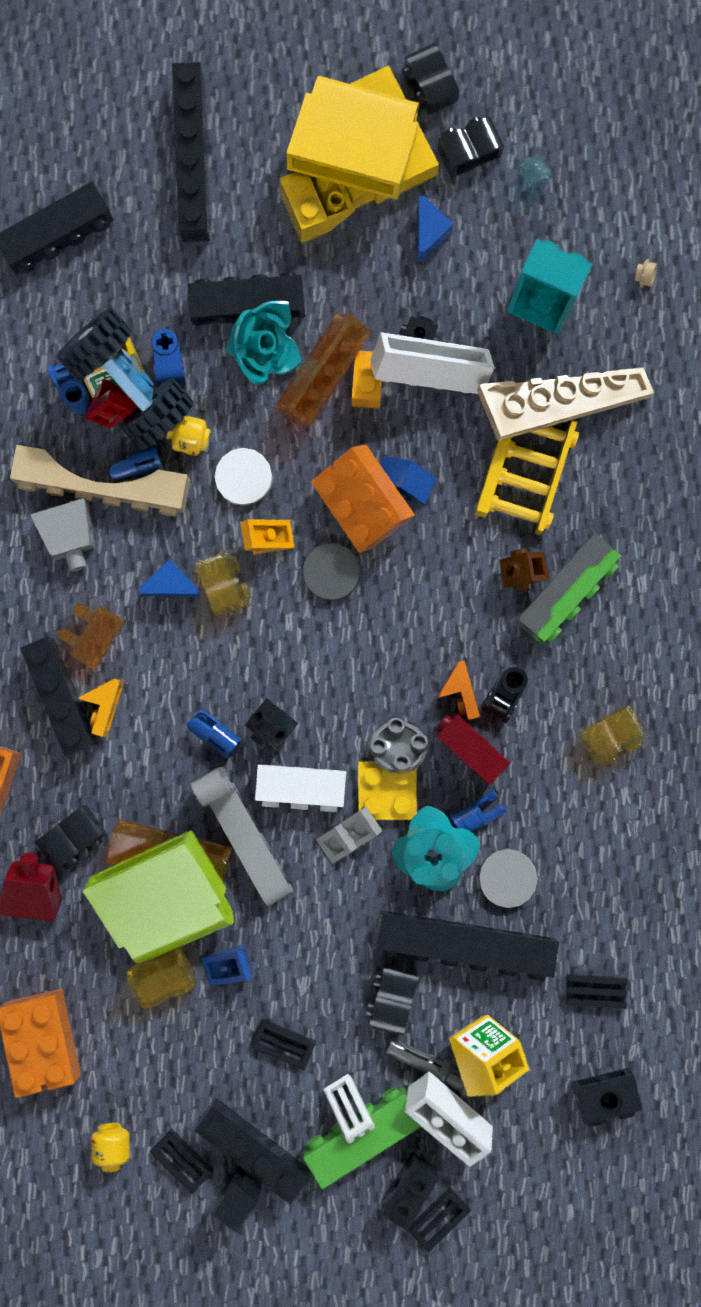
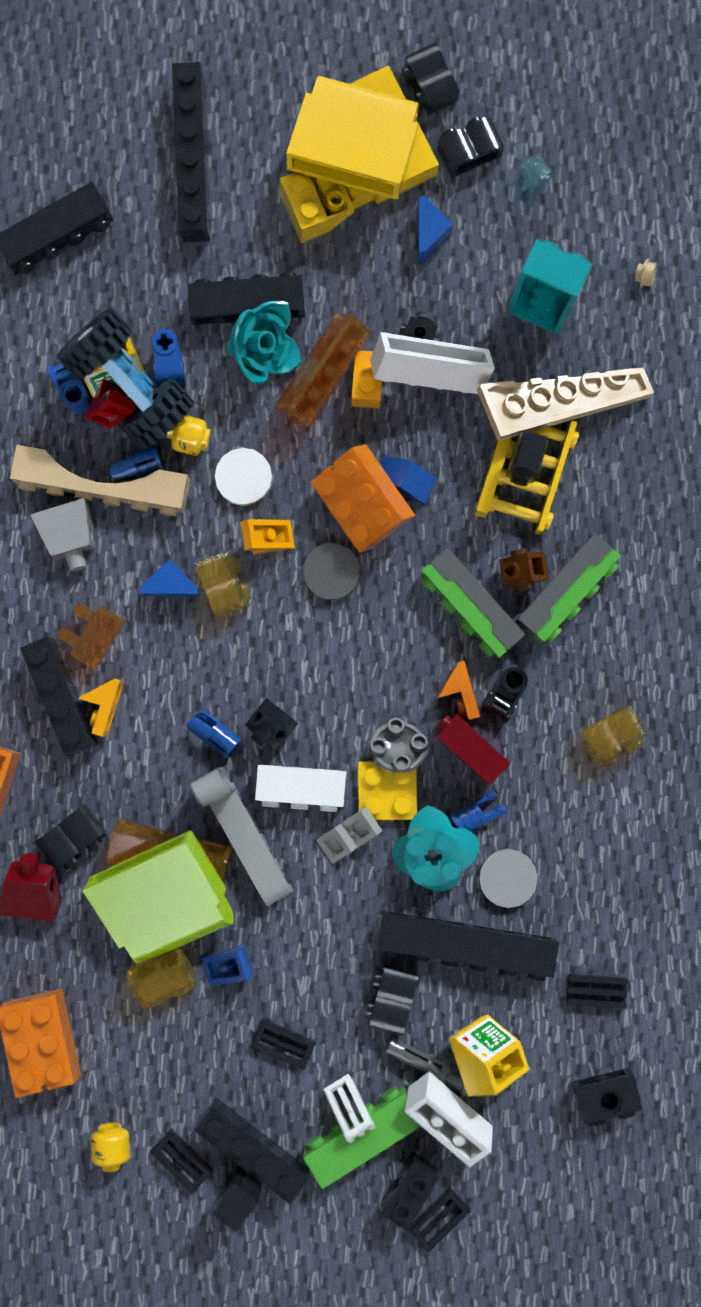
none -> piece [420,548,526,659]
none -> black brick [506,431,549,486]

